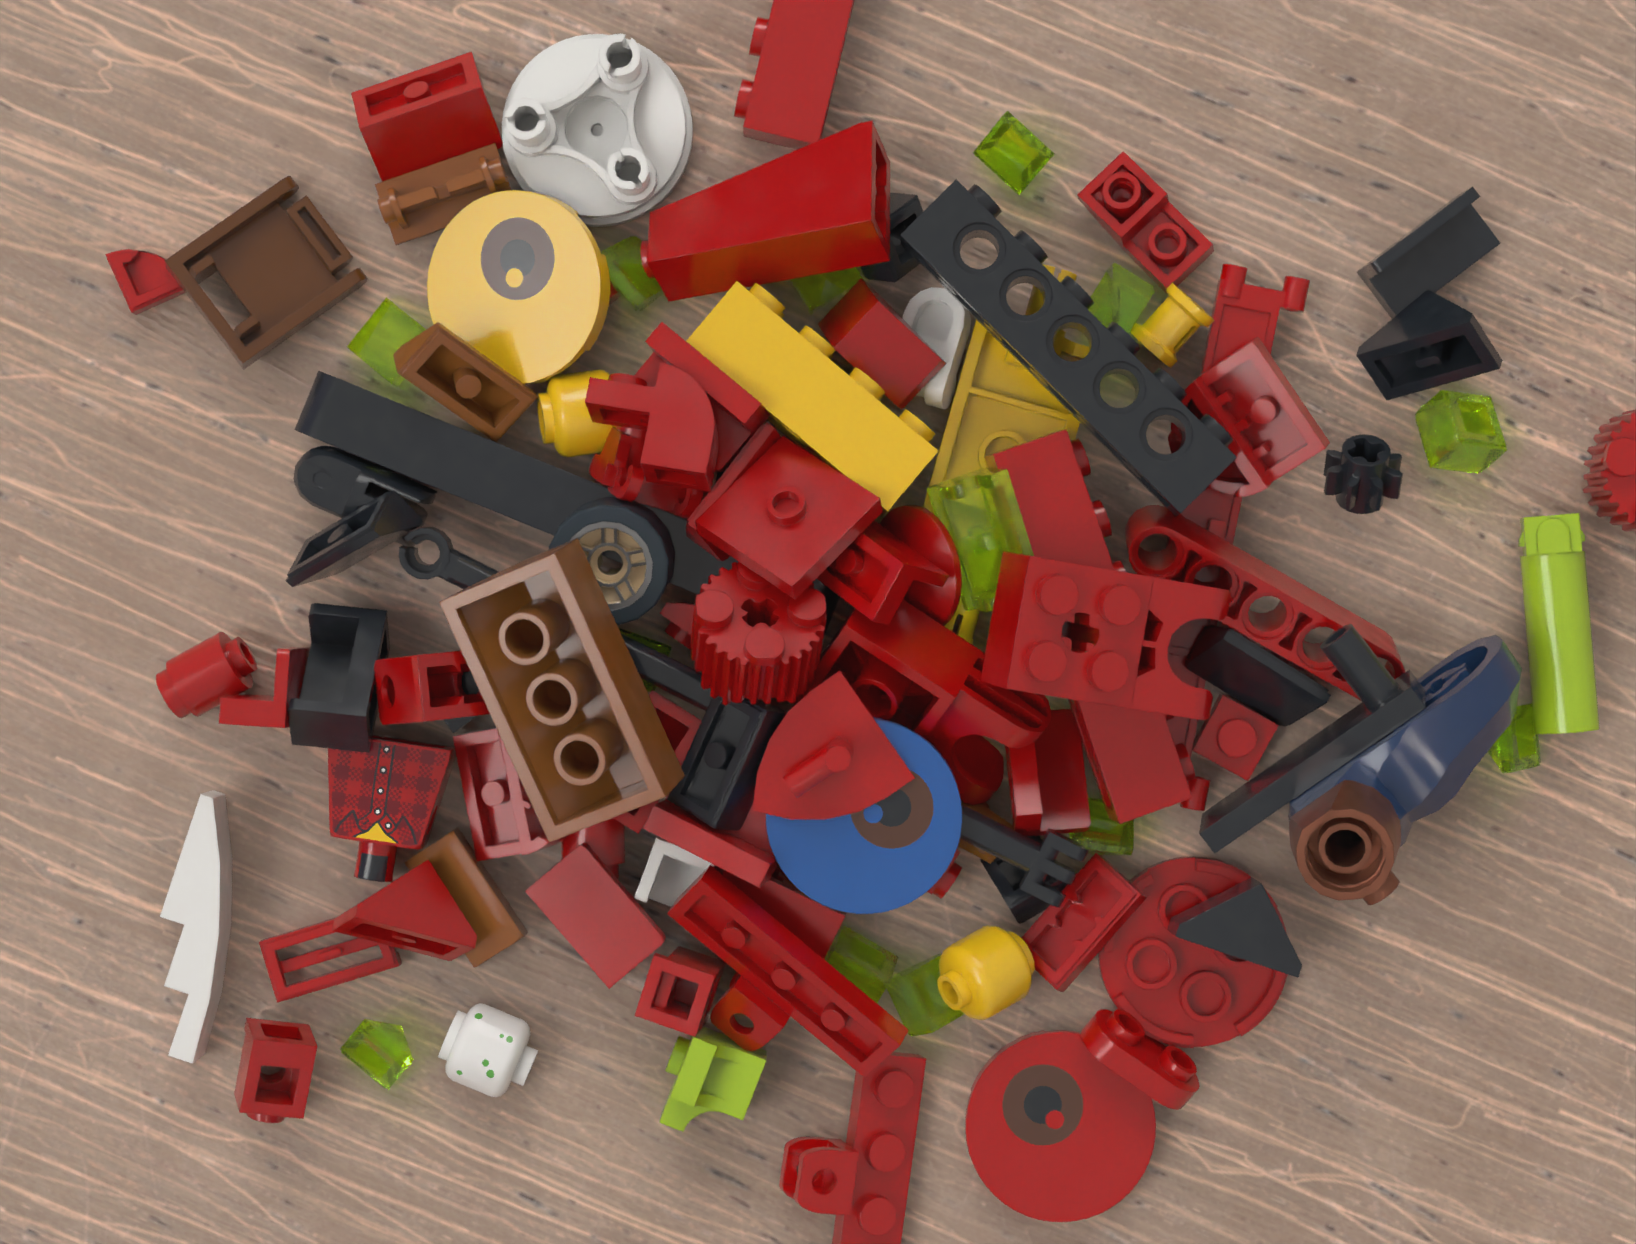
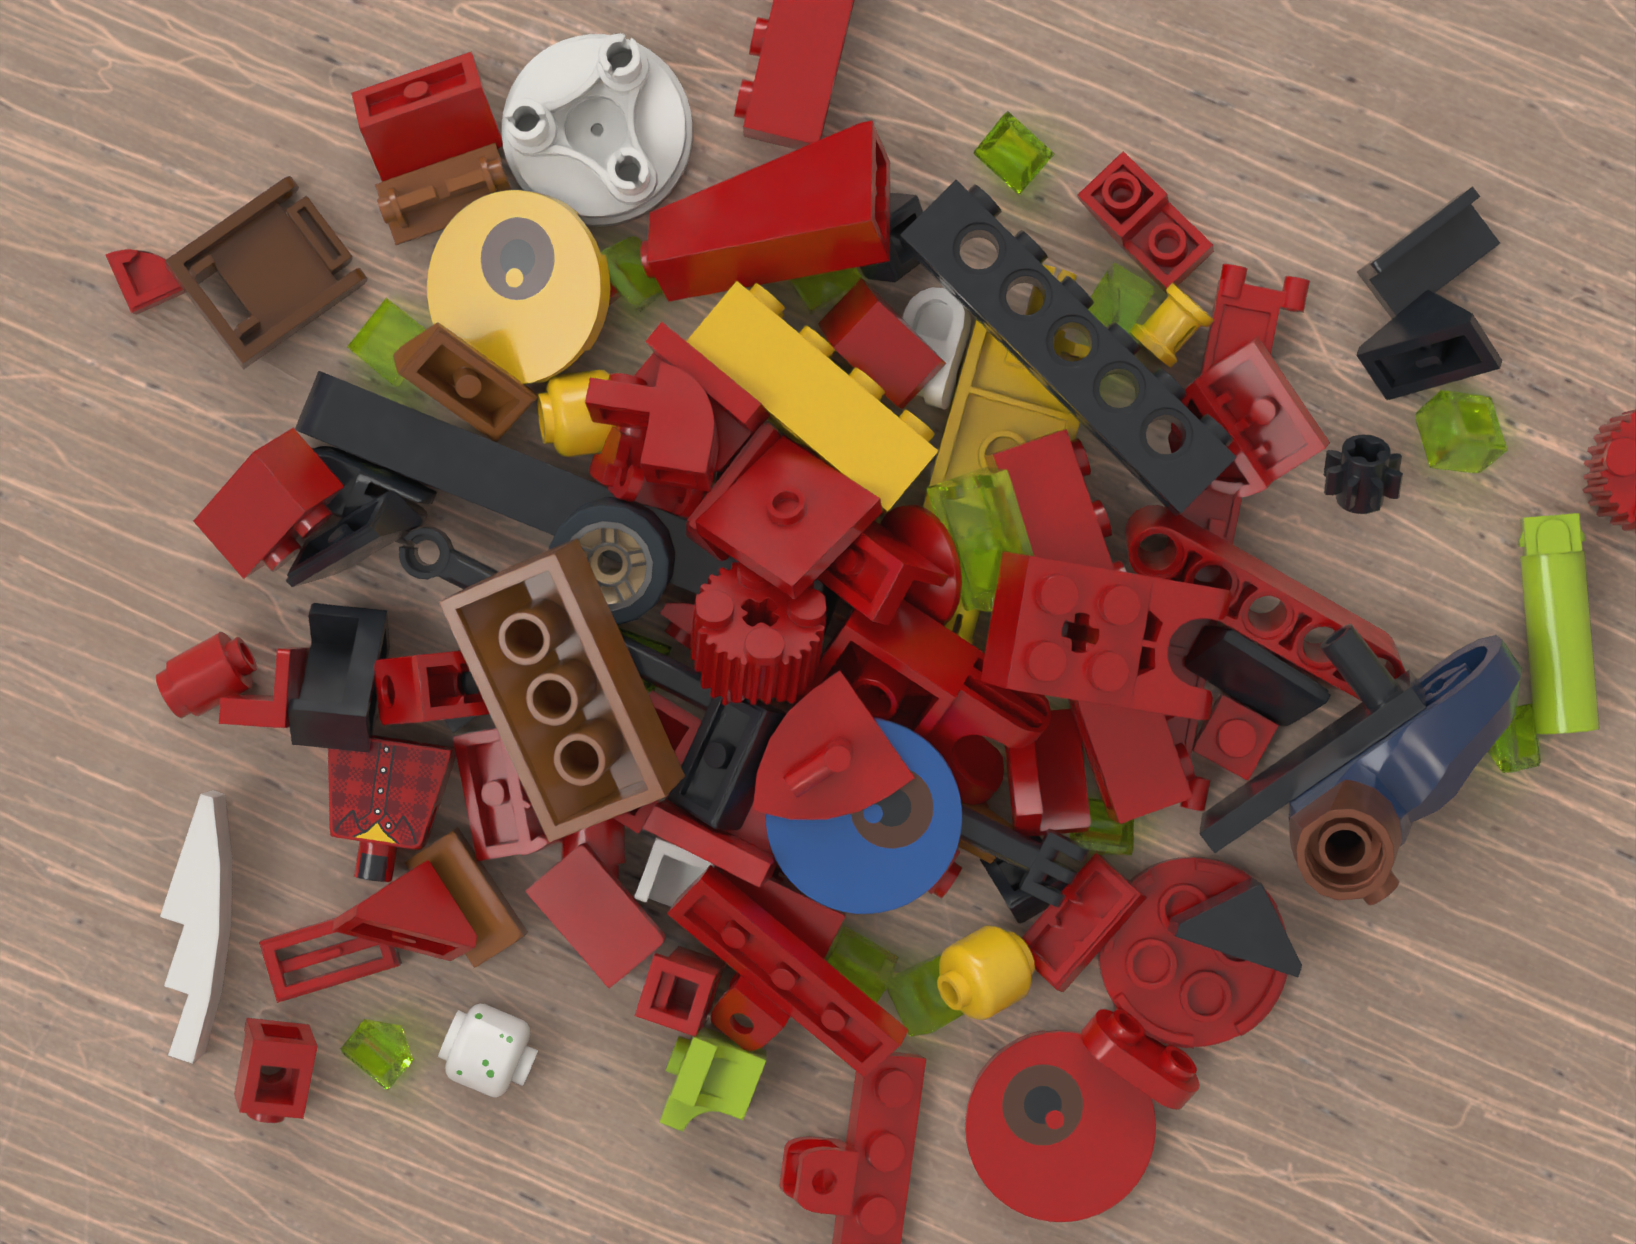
none -> red brick [193,427,344,579]

